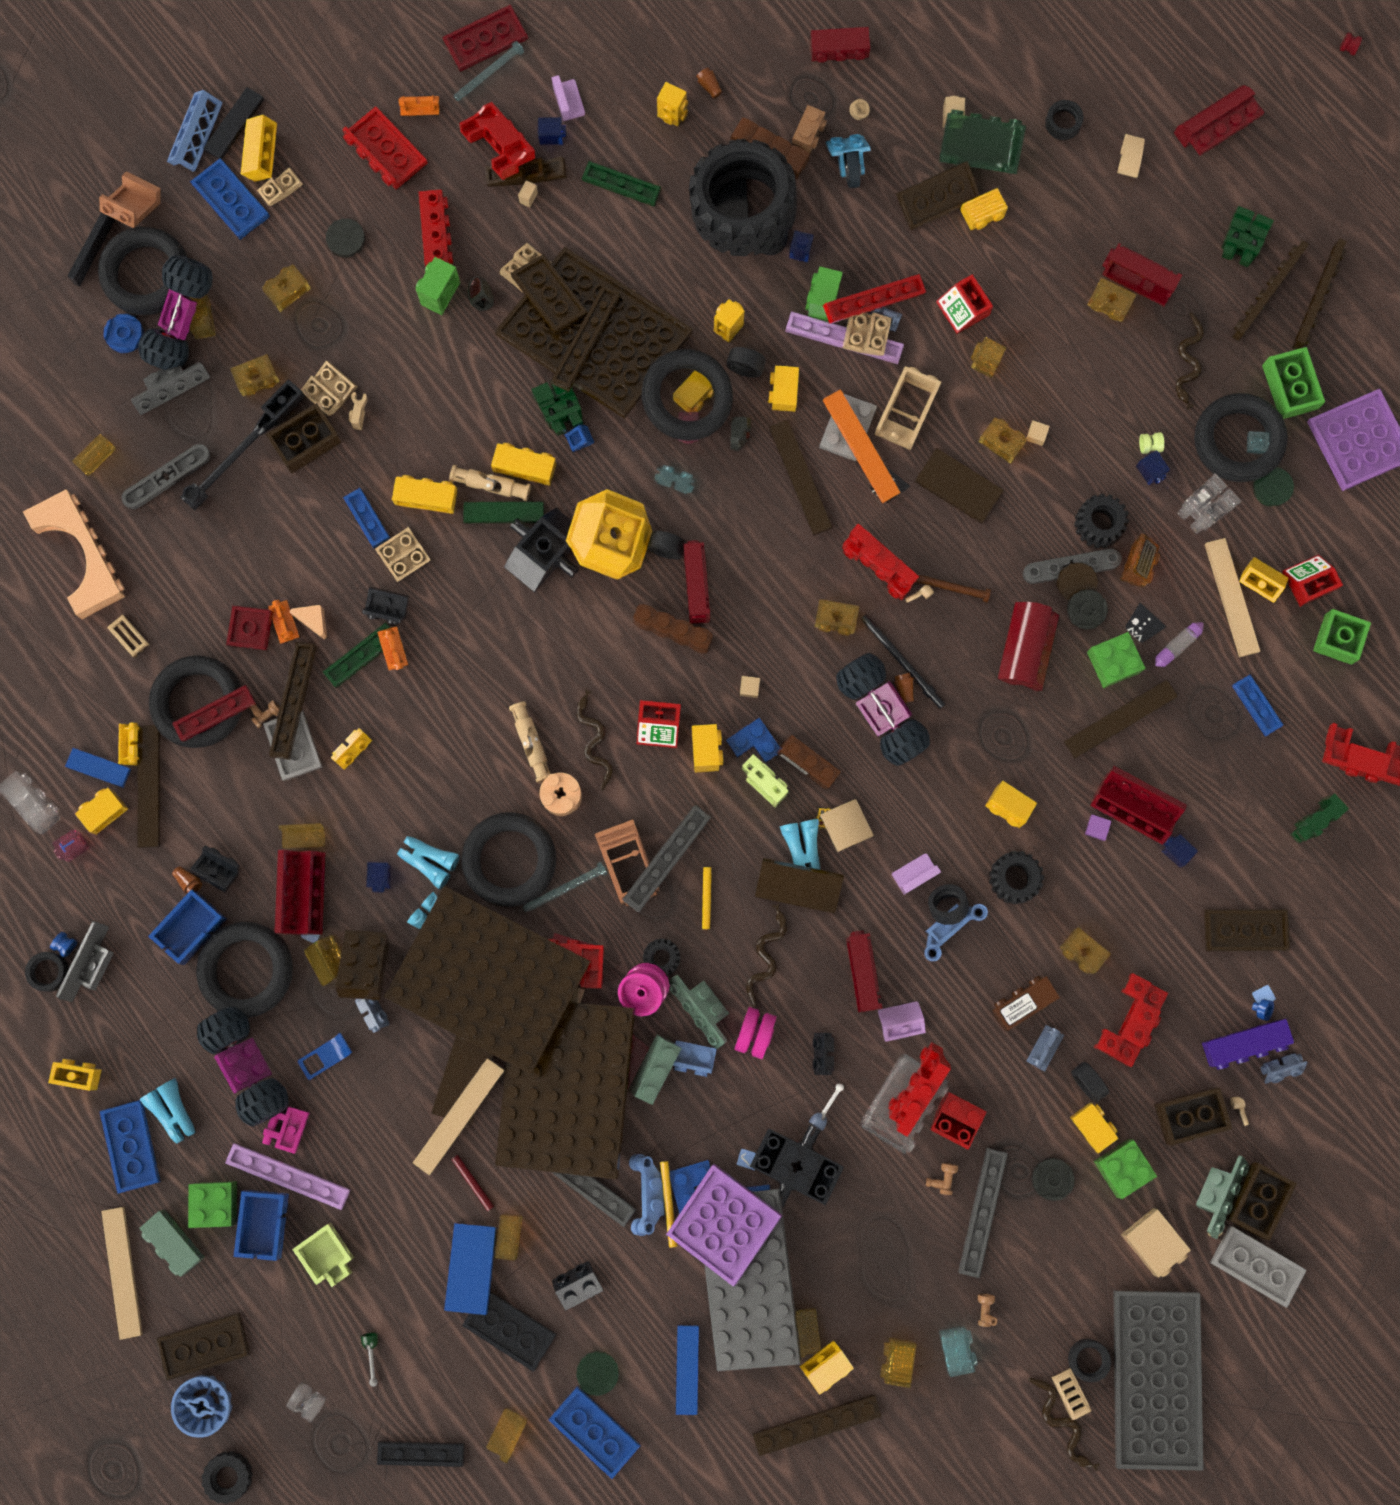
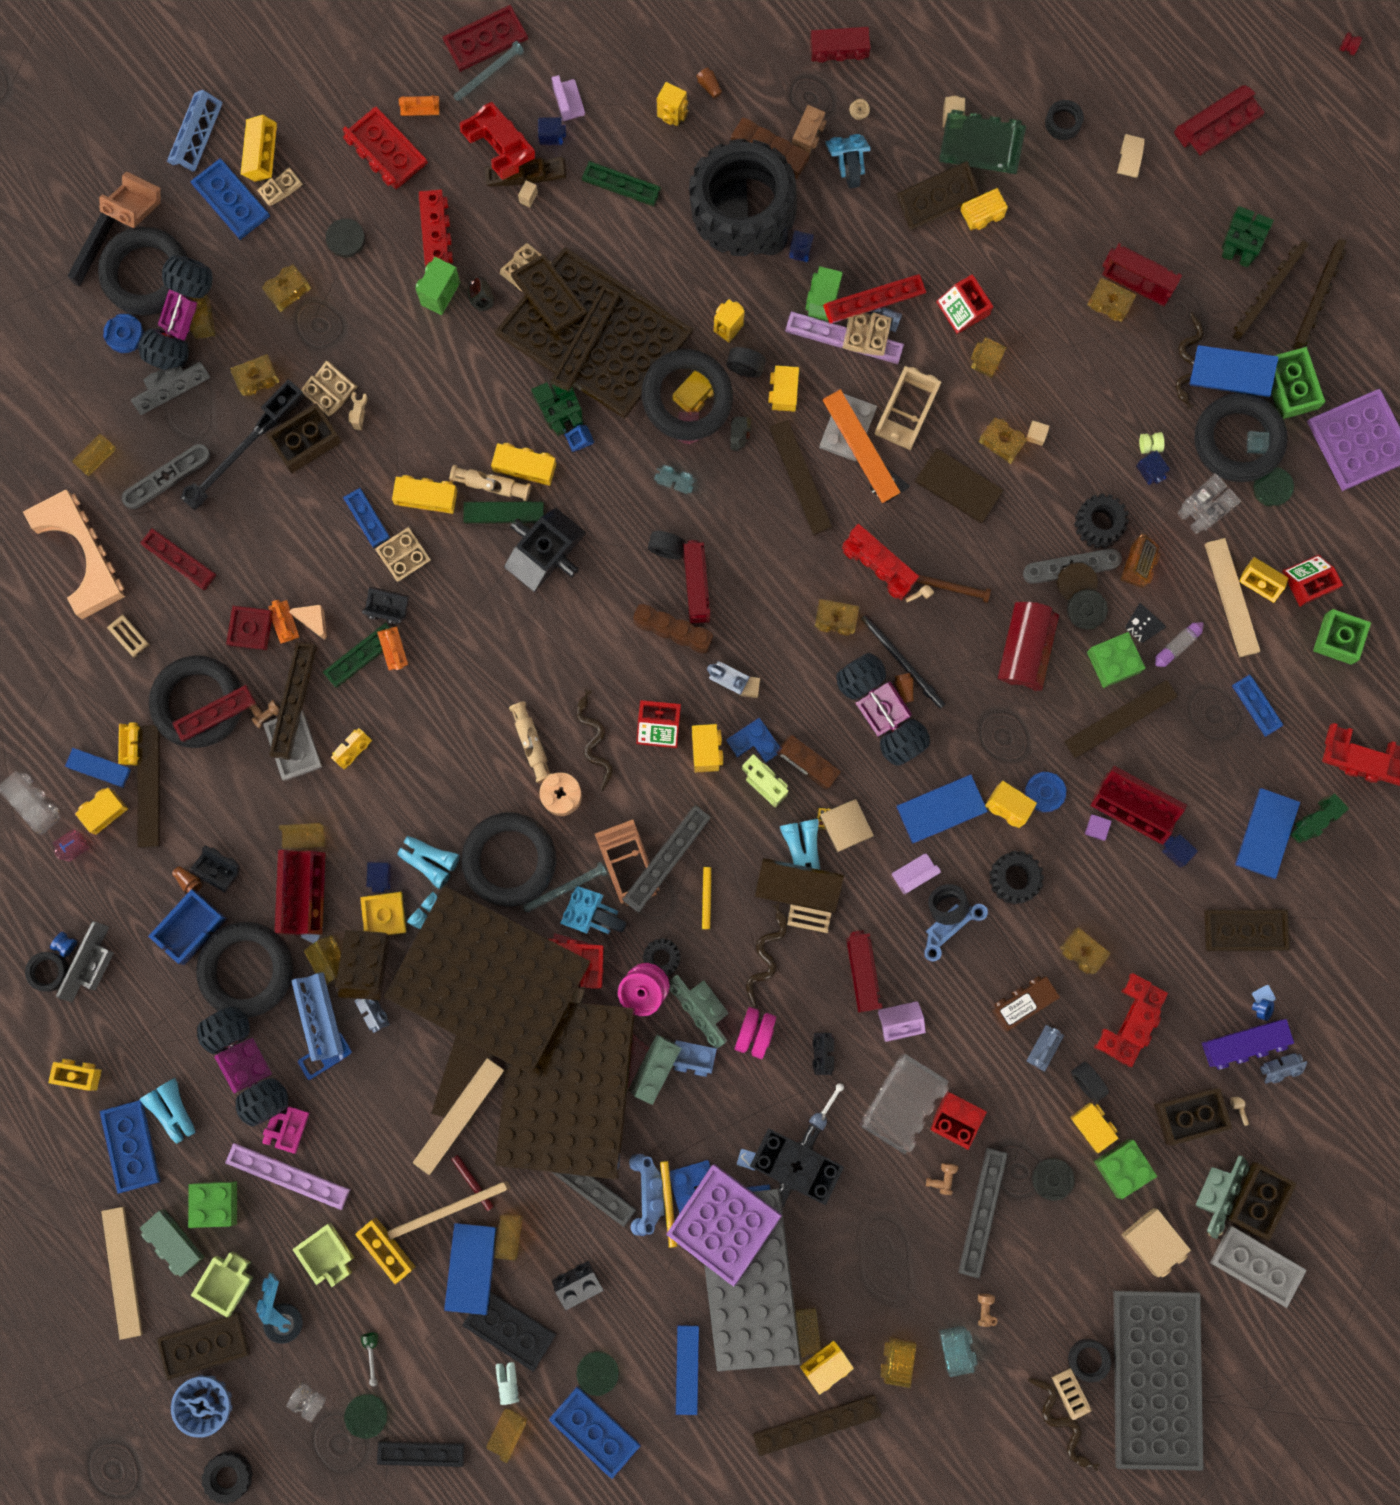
black tile [204,87,264,159] -> none
blue piece [234,1190,289,1261] -> none
yellow piece [566,489,652,580] -> none
red bracket [888,1042,951,1137] -> none
none -> dark red tile [139,528,216,590]
none -> yellowish green piece [191,1251,253,1317]
none -> plate [256,1273,303,1344]
none -> medium blue fence [291,973,344,1061]
none -> clear green tile [344,1394,388,1439]
none -> yellow brick [355,1217,416,1284]
none -> yellow tile [360,892,407,936]
none -> tan tile [388,1181,511,1240]
none -> light aqua hinge [496,1362,519,1405]
none -> dark azure plate [560,886,626,934]
none -> hinge [707,661,750,695]
none -> tan tile [787,904,831,933]
none -> blue tile [896,775,988,844]
none -> blue tile [1025,772,1066,812]
none -> blue tile [1190,345,1278,397]
none -> blue tile [1235,788,1300,879]

